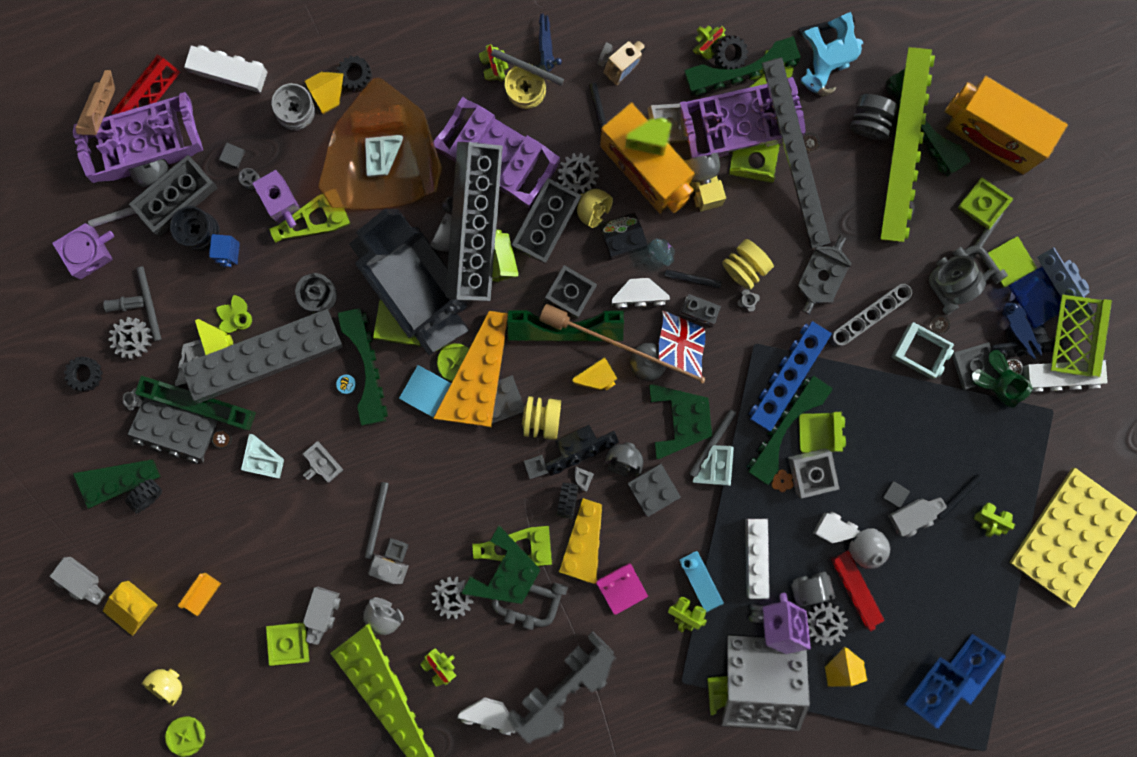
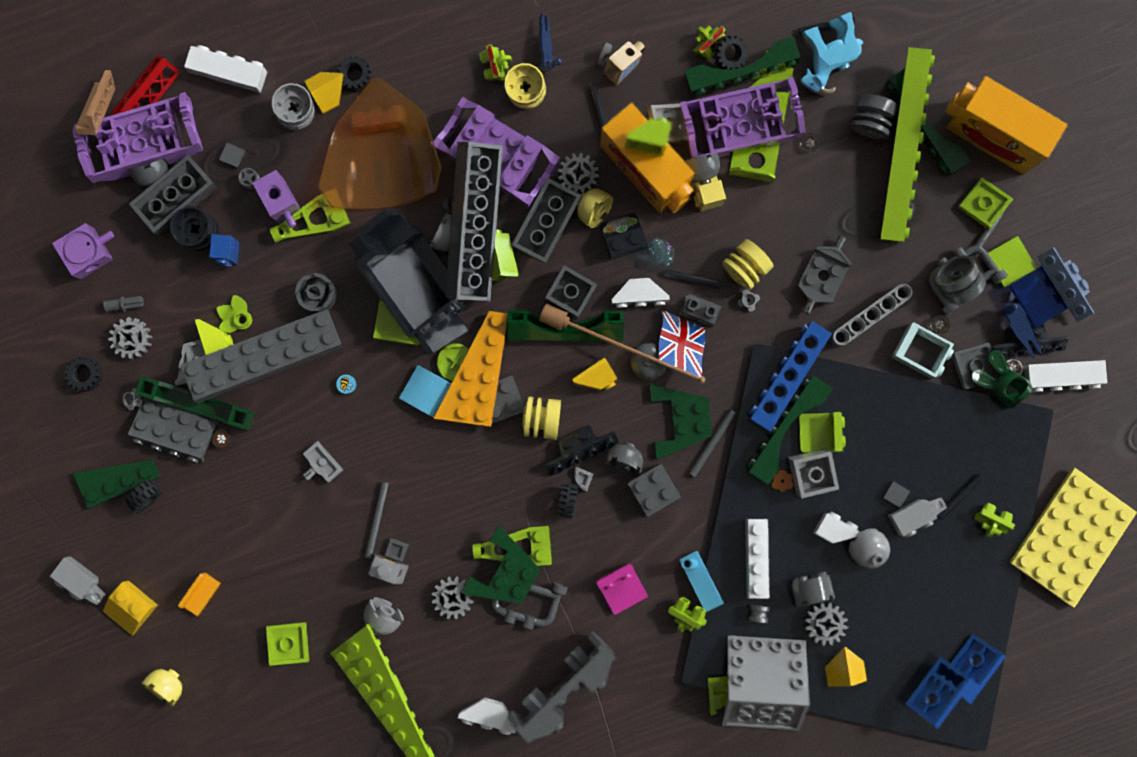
light grey bar [88,207,136,227] -> none
dark grey bar [136,266,162,342] -> none
lime tile [165,716,205,757] -> none
light aqua wing [241,434,284,478] -> none
light grey hinge [304,587,341,645] -> none
dark green arch [338,308,388,426] -> none
light aqua wing [365,135,403,177] -> none
lime hips [421,648,456,686] -> none
dark grey bar [491,49,564,86] -> none
dark grey plate [524,455,548,479] -> none
yellow wing [559,498,602,584] -> none
light aqua wing [693,445,734,486] -> none
dark grey plate [761,57,831,249] -> none
medium lavender piece [763,593,810,654] -> none
red fence [830,550,885,631] -> none
lime fence [1050,295,1112,379] -> none

